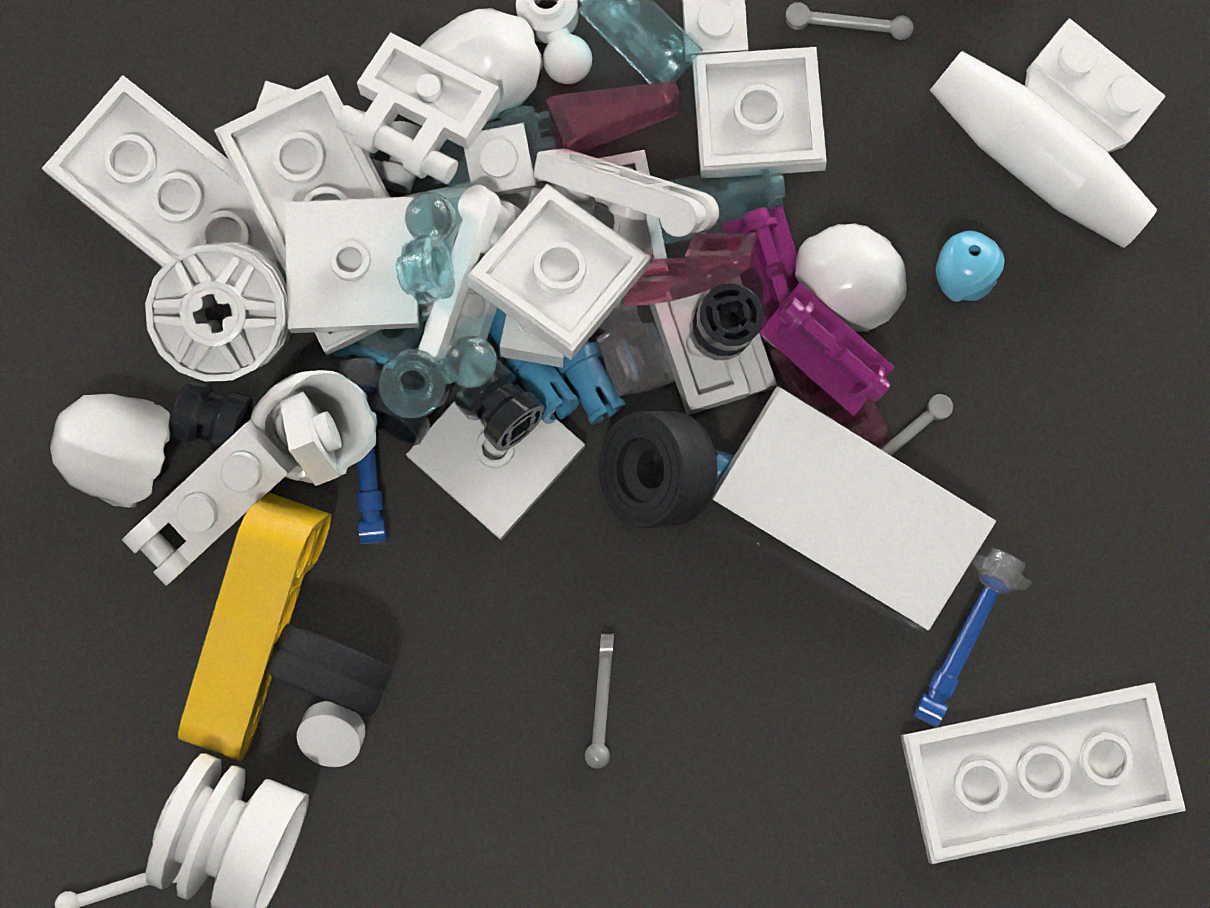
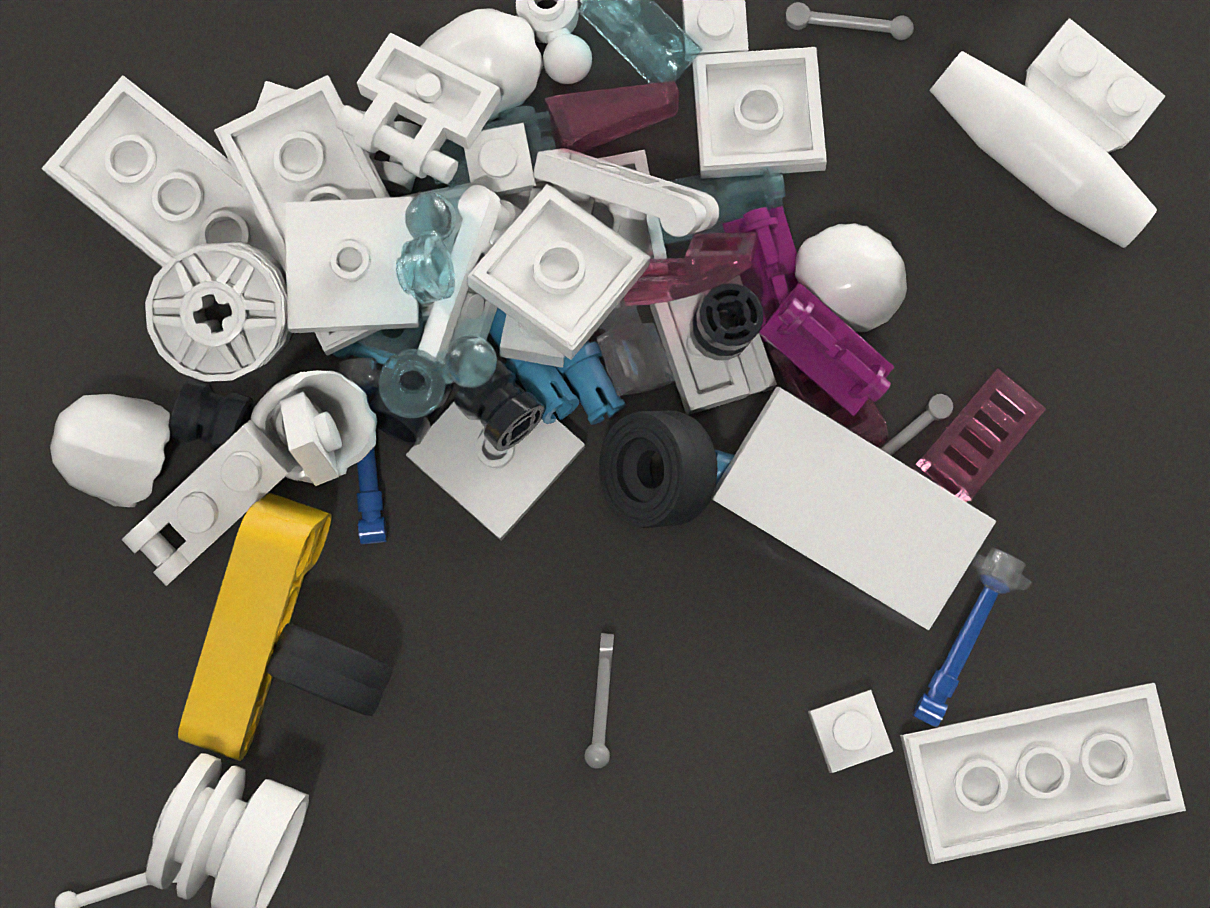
white tile [297,701,366,767] -> none
medium azure piece [936,231,1005,302] -> none
none -> white plate [808,690,893,773]
none -> clear pink slope [916,368,1046,503]

